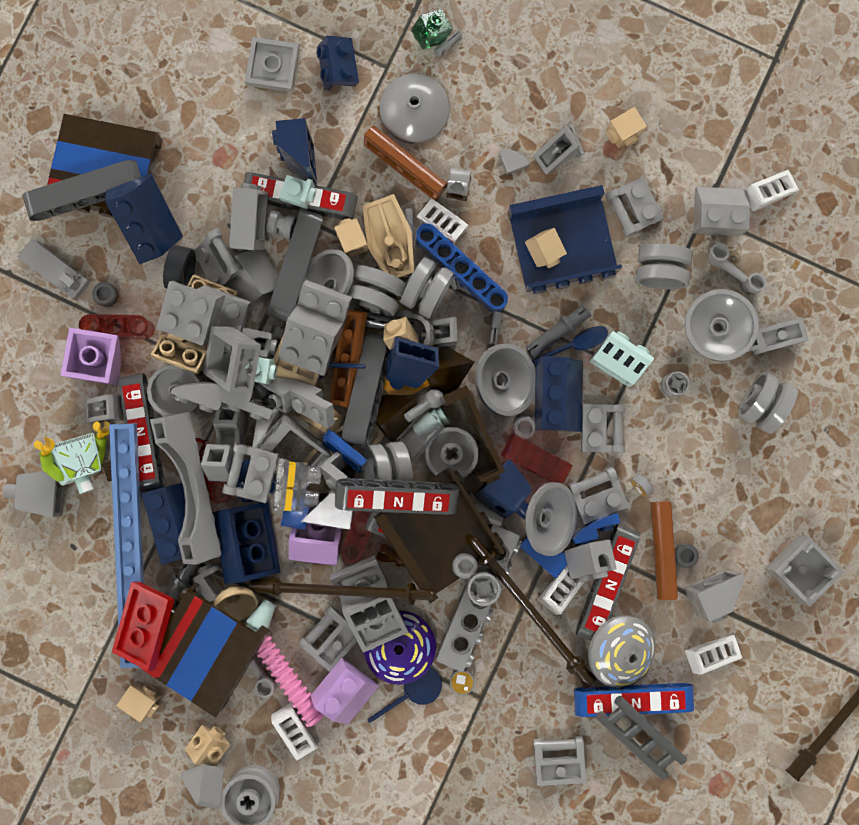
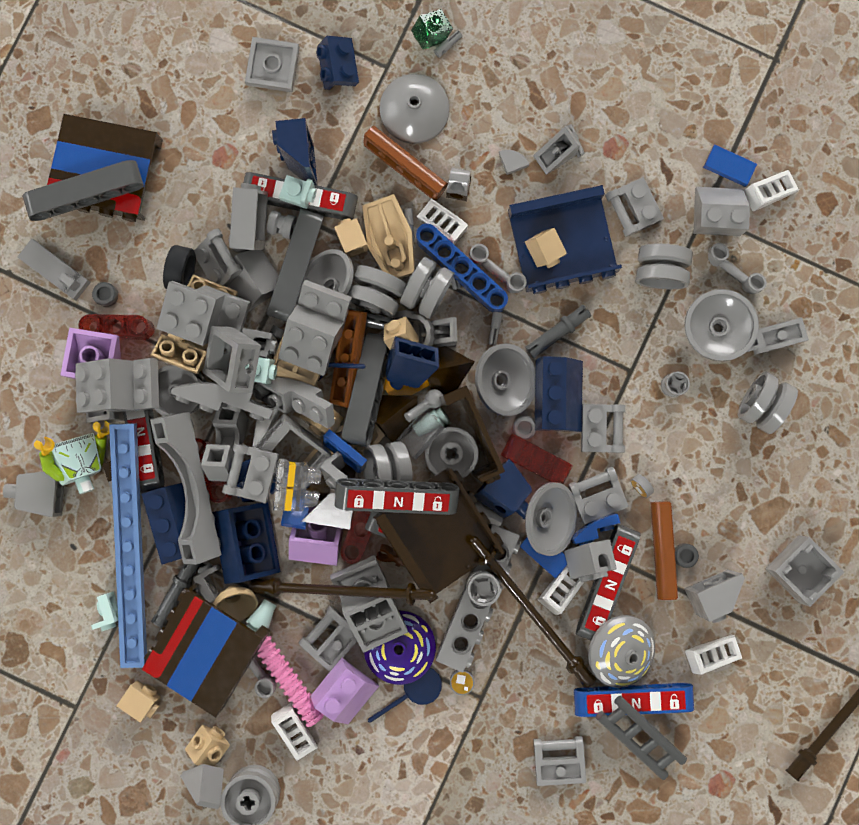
dark blue slope [106,173,183,264] -> none
red plate [112,581,175,671] -> none
light grey tile [452,553,478,579] -> none
dark blue piece [532,326,608,364] -> none
light aqua slope [589,331,654,387] -> none
tan brick [606,107,647,149] -> none
none -> light grey bracket [75,358,159,413]
none -> light aqua bracket [91,591,118,631]
none -> light grey bar [469,244,527,293]
none -> blue tile [703,144,757,187]

